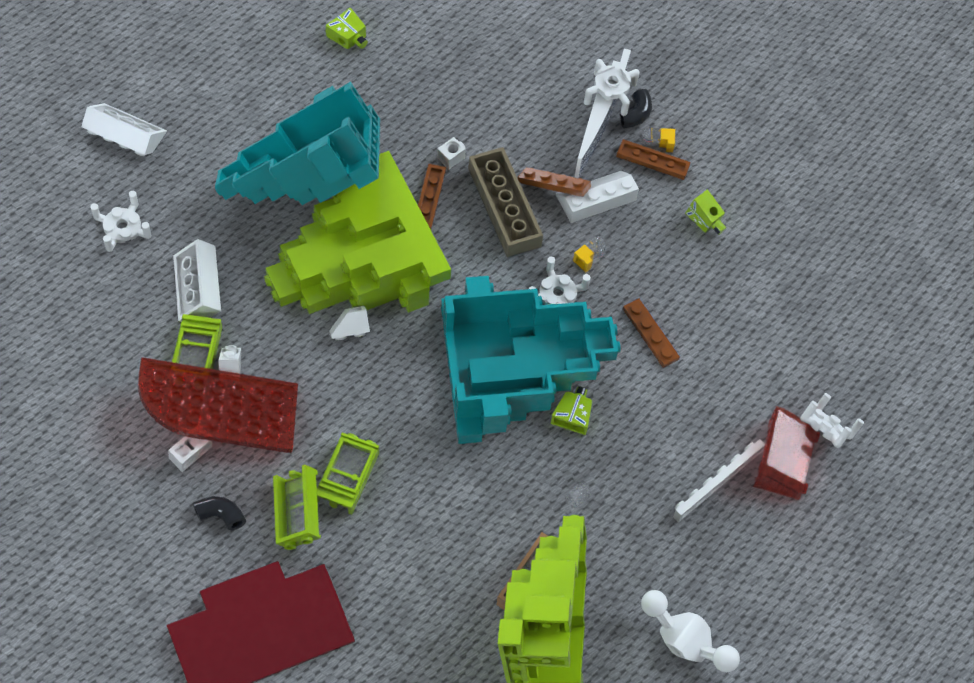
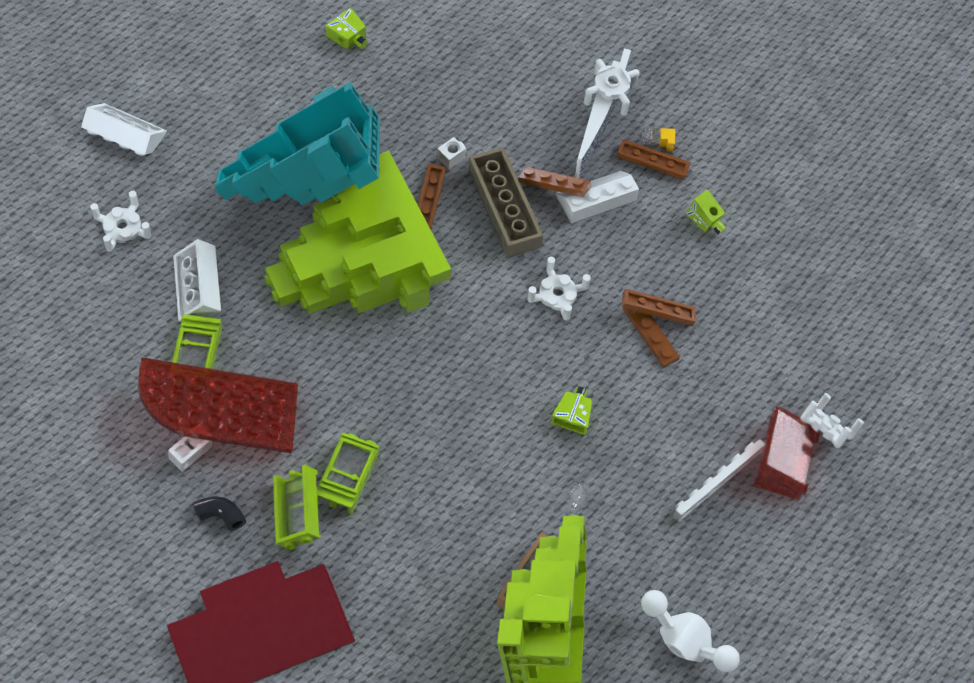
white slope [219,345,241,382] -> none
white slope [329,306,370,340] -> none
teal panel [441,276,621,444] -> none
leg [573,237,606,273] -> none
black cylinder [620,89,652,129] -> none
none -> dark orange plate [622,289,696,326]

